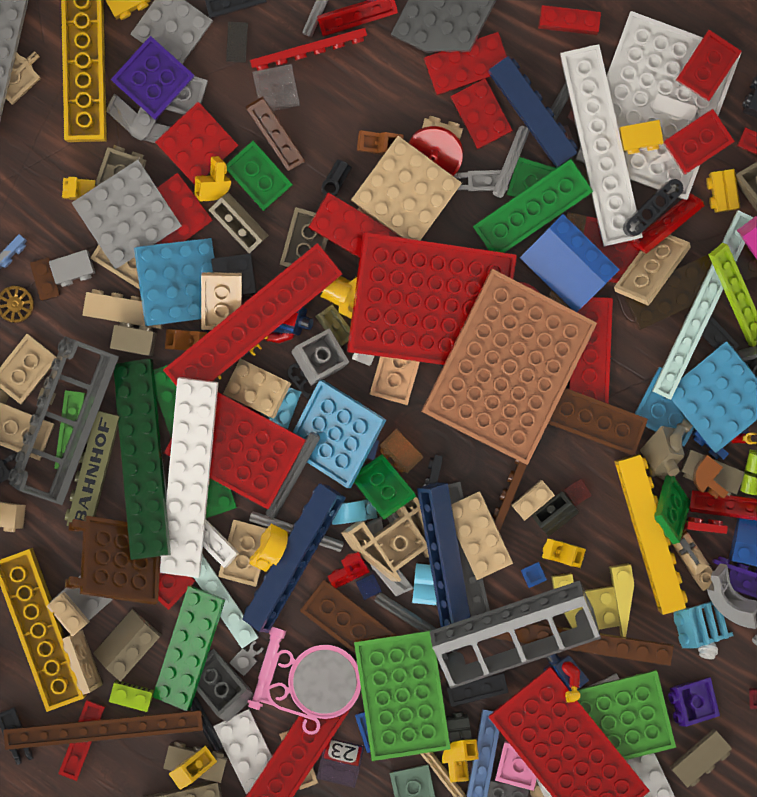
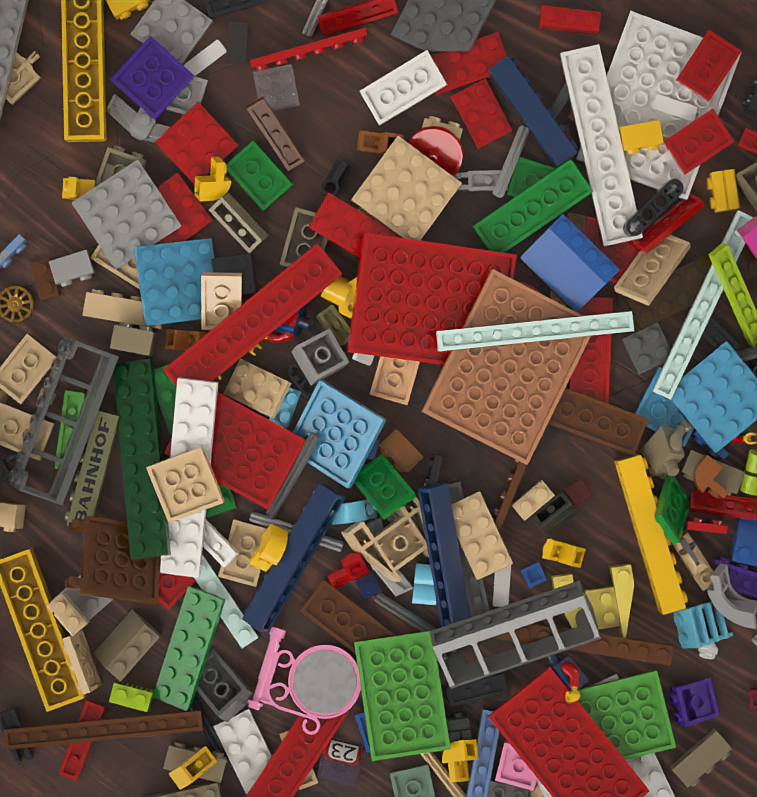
light grey plate [230,640,264,676] -> none
none -> tan plate [146,446,225,523]
none -> white sticker [184,40,227,76]
none -> white plate [360,50,448,125]
none -> light aqua plate [436,311,634,351]
none -> white sticker [493,565,511,607]
none -> dark grey plate [622,322,671,375]

